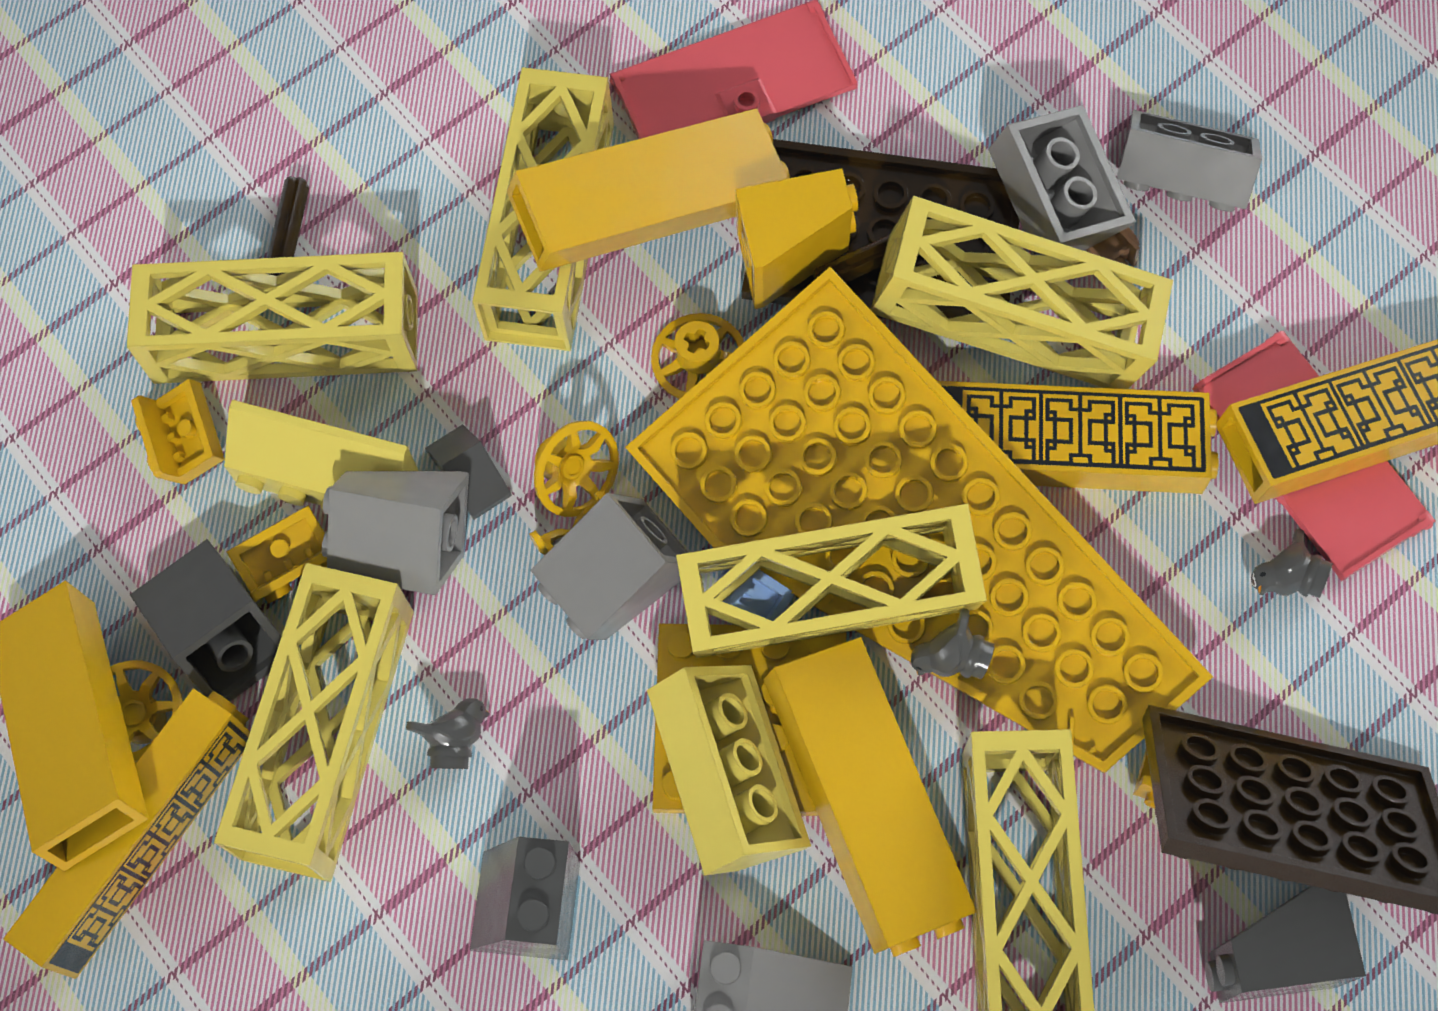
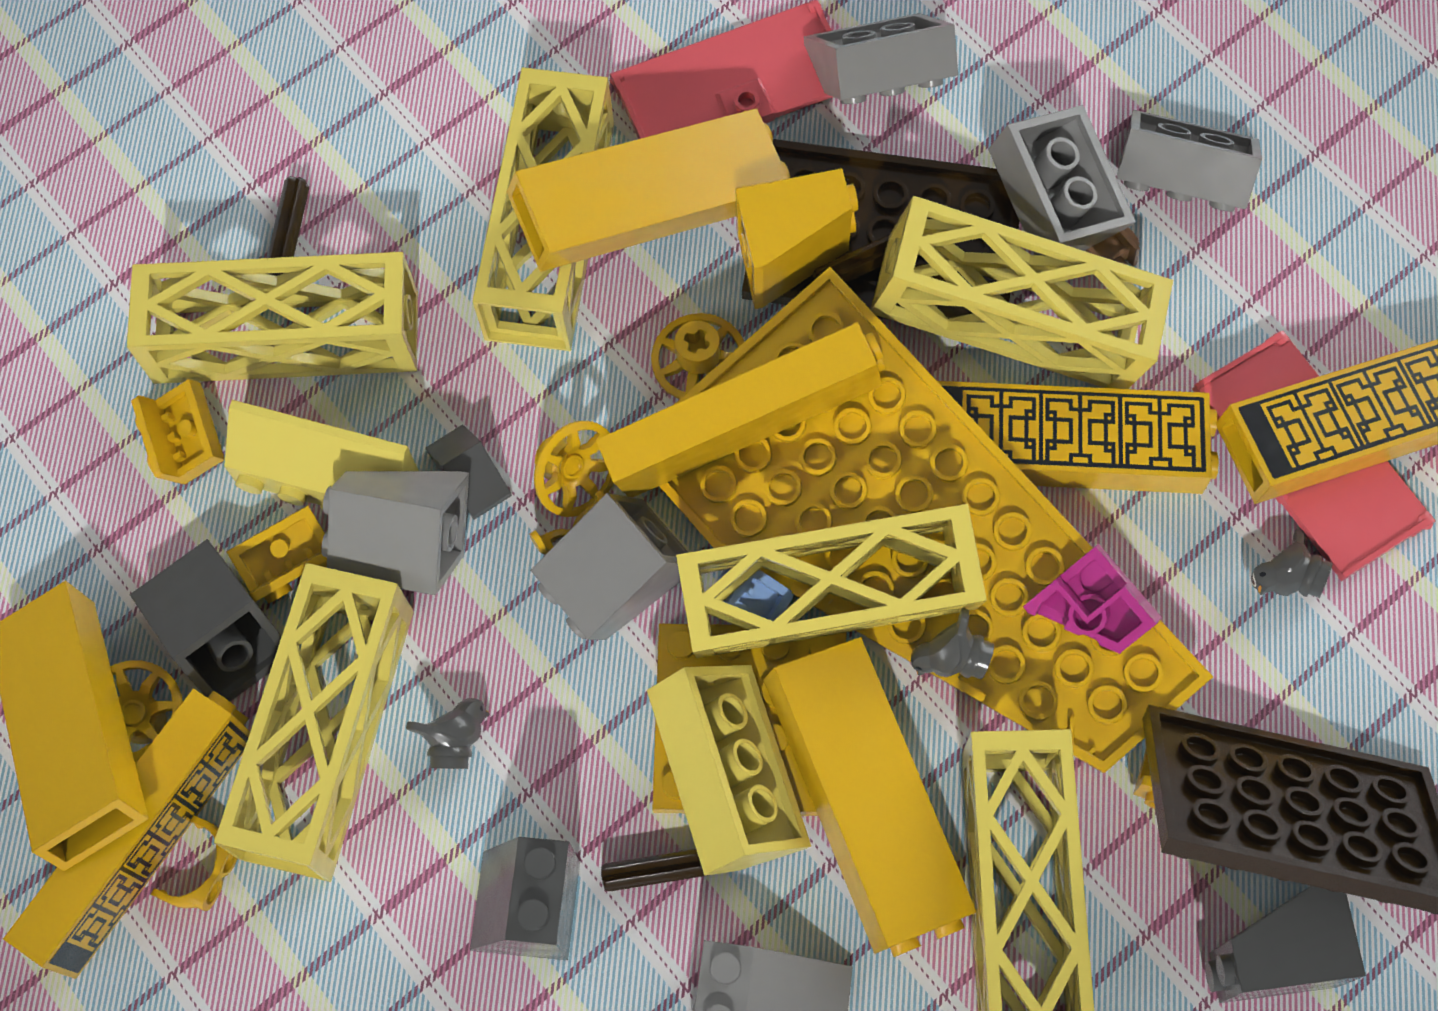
none -> yellow cap [150,815,238,912]
none -> yellow brick [595,322,886,497]
none -> dark brown axle [601,849,721,892]
none -> light grey slope [804,13,958,104]
none -> dark pink slope [1023,543,1162,654]

